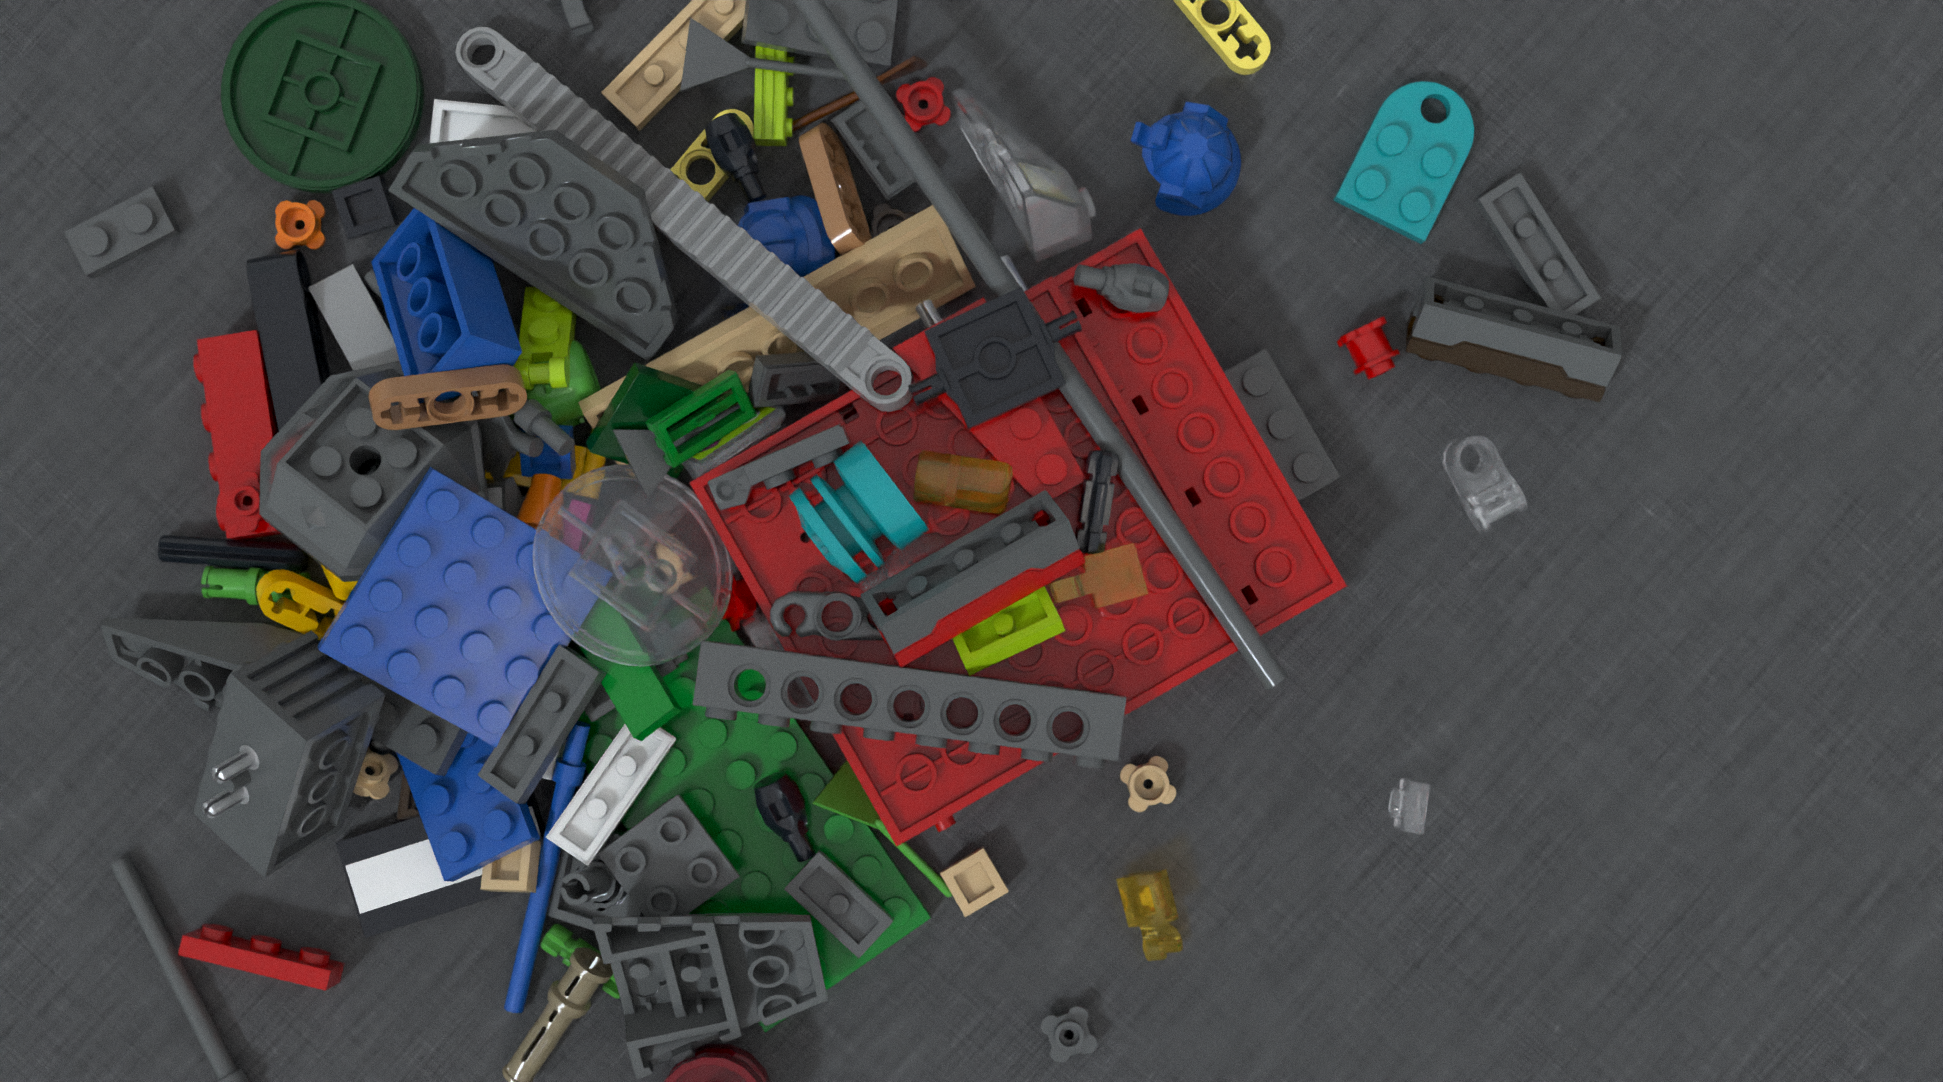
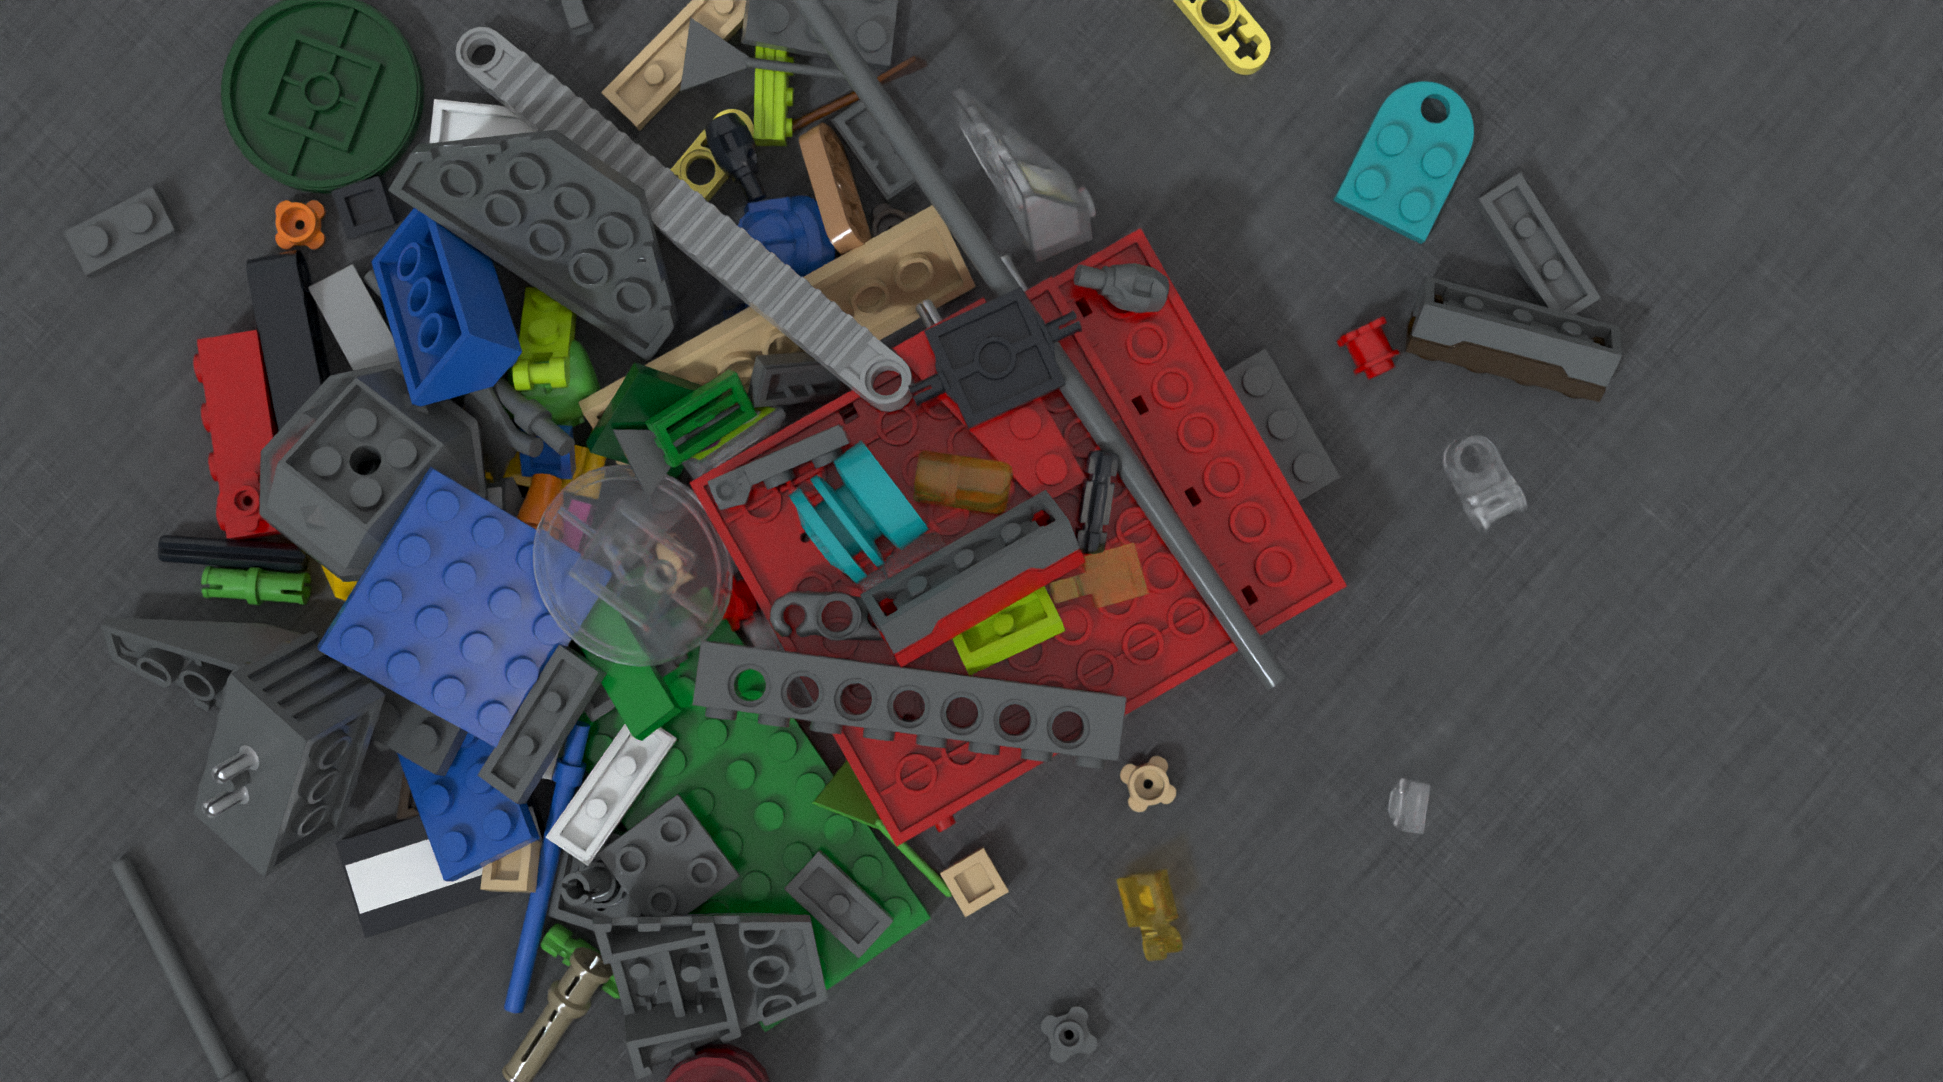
red plate [178,923,345,991] -> none
yellow beam [256,569,345,641] -> none
tan plate [353,746,398,799] -> none
medium nougat beam [368,364,527,430] -> none
black piece [754,772,816,862] -> none
red plate [896,77,951,132] -> none
blue helmet [1131,102,1241,216] -> none

